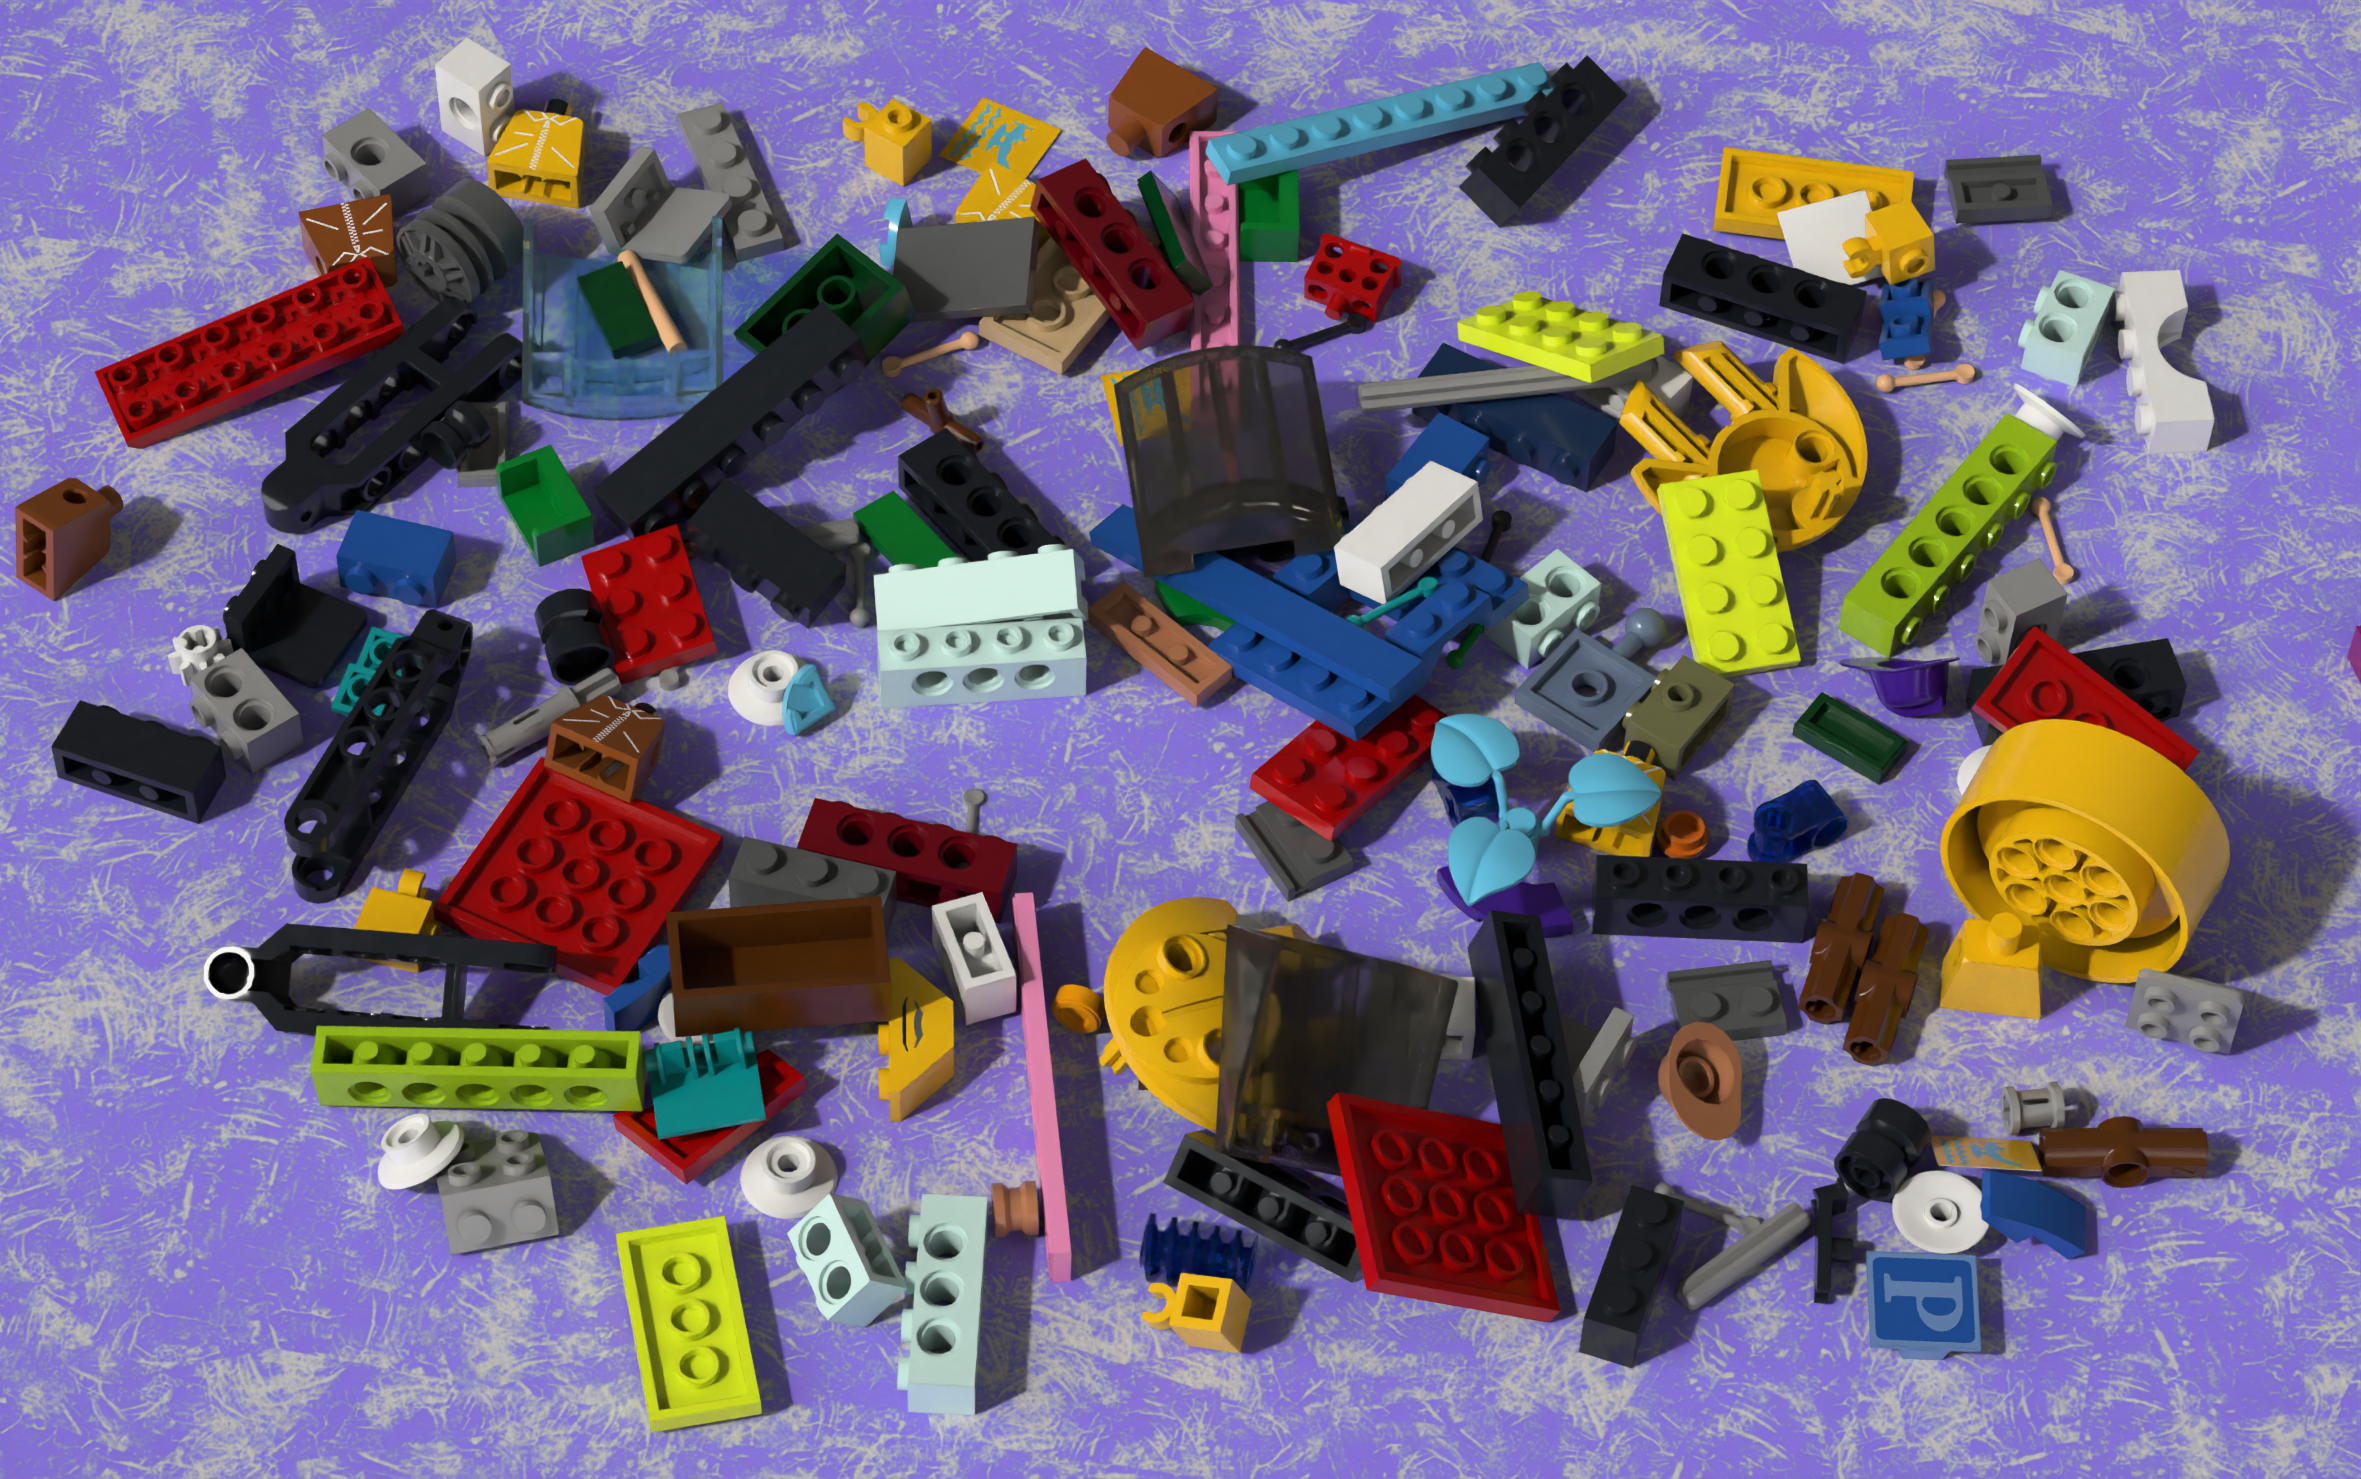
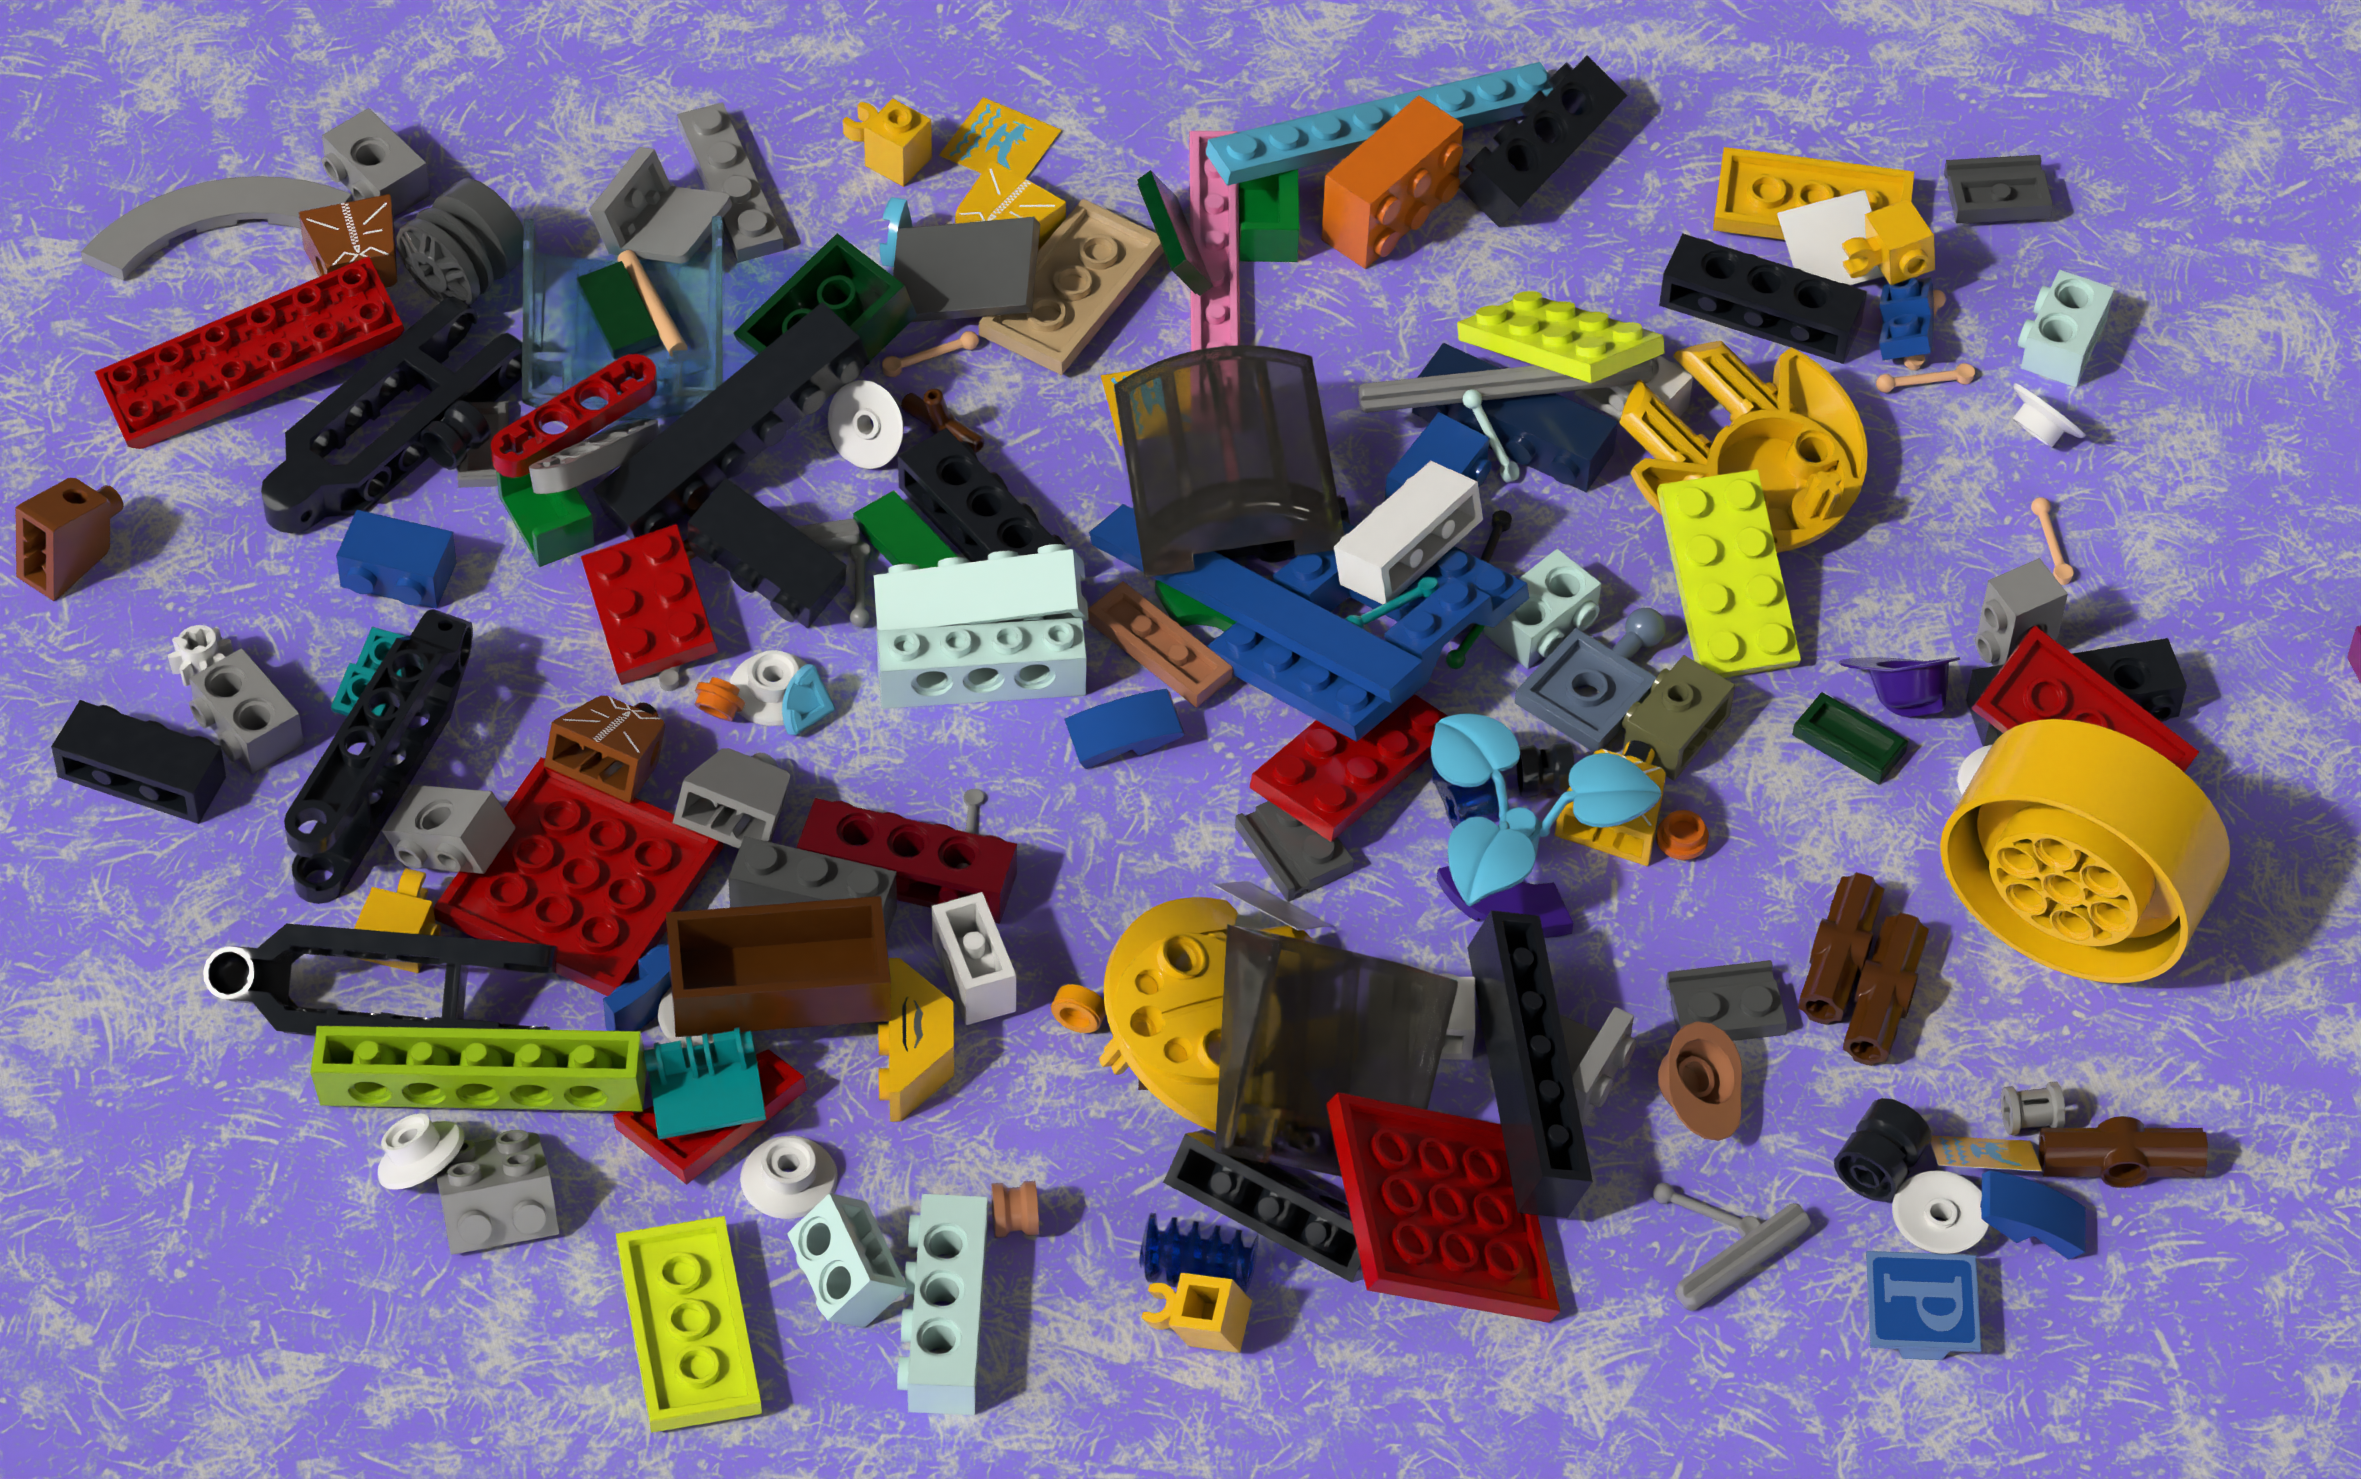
black bracket [223,544,367,688] -> none
white brick [435,37,515,157] -> none
light grey axle [477,668,621,767] -> none
yellow torso [487,99,586,209] -> none
black wheel [534,588,616,686] -> none
bright pink tile [1012,892,1072,1283] -> none
dark red brick [1030,158,1195,351] -> none
dark orange torso [1106,47,1218,158] -> none
black hinge [1273,313,1367,358] -> none
red piece [1304,233,1402,323] -> none
black brick [1579,1185,1684,1368] -> none
black brick [1592,855,1809,943] -> none
clear blue piece [1747,780,1849,863] -> none
black piece [1811,1177,1853,1304] -> none
lime brick [1838,413,2057,658] -> none
yellow torso [1939,912,2043,1020] -> none
white arch [2110,270,2215,454] -> none
light grey bracket [2125,968,2245,1054] -> none
none -> light grey tile [81,176,352,281]
none -> light grey brick [382,785,516,874]
none -> red beam [491,354,657,478]
none -> light grey beam [529,419,660,494]
none -> light grey torso [673,748,791,849]
none -> orange plate [695,677,745,721]
none -> white piece [828,380,904,469]
none -> blue slope [1064,688,1185,769]
none -> white sticker [1213,881,1331,930]
none -> orange brick [1321,95,1464,269]
none -> light aqua hinge [1462,389,1520,482]
none -> black wheel [1516,742,1575,797]

